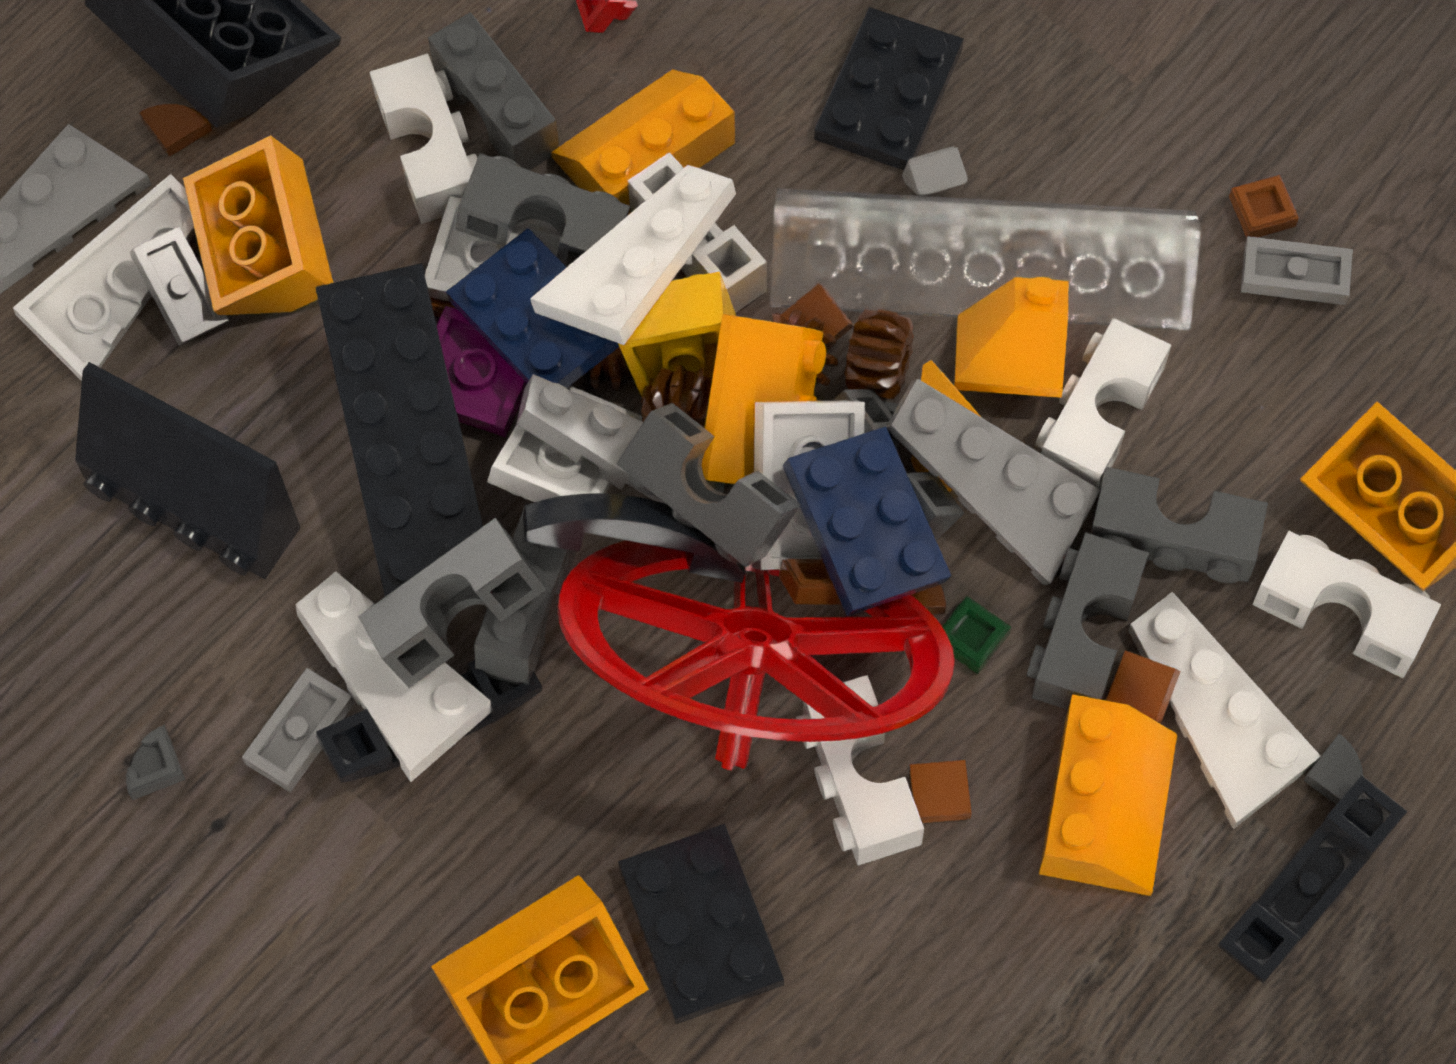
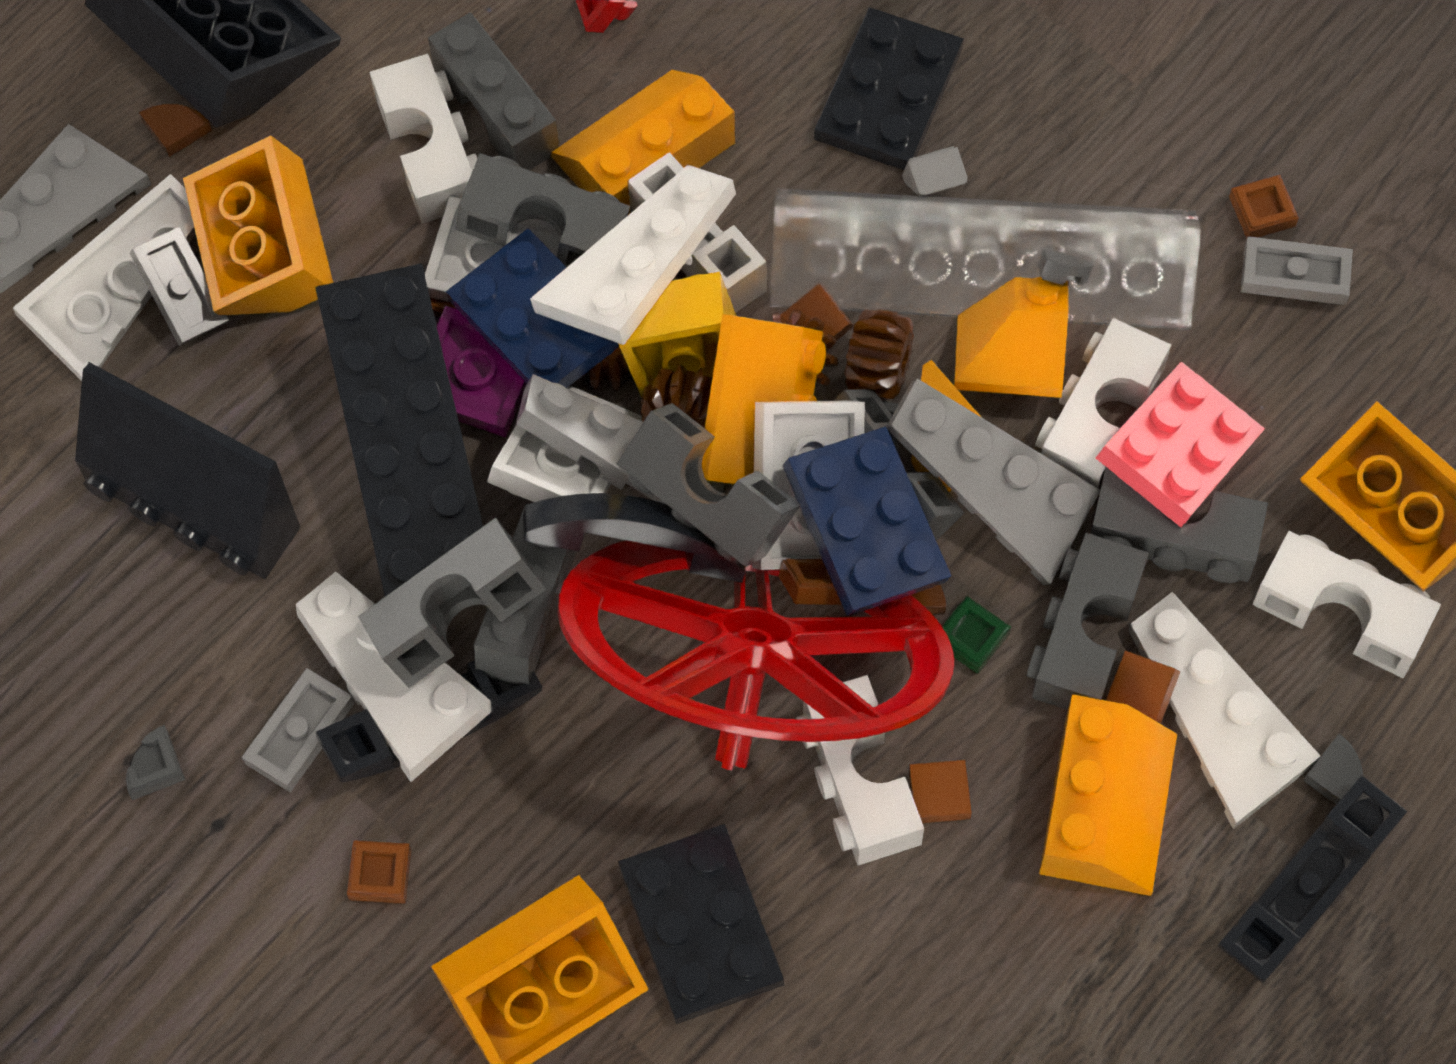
none -> dark orange tile [347,840,412,904]
none -> dark grey tile [1038,247,1094,285]
none -> coral plate [1096,362,1265,528]

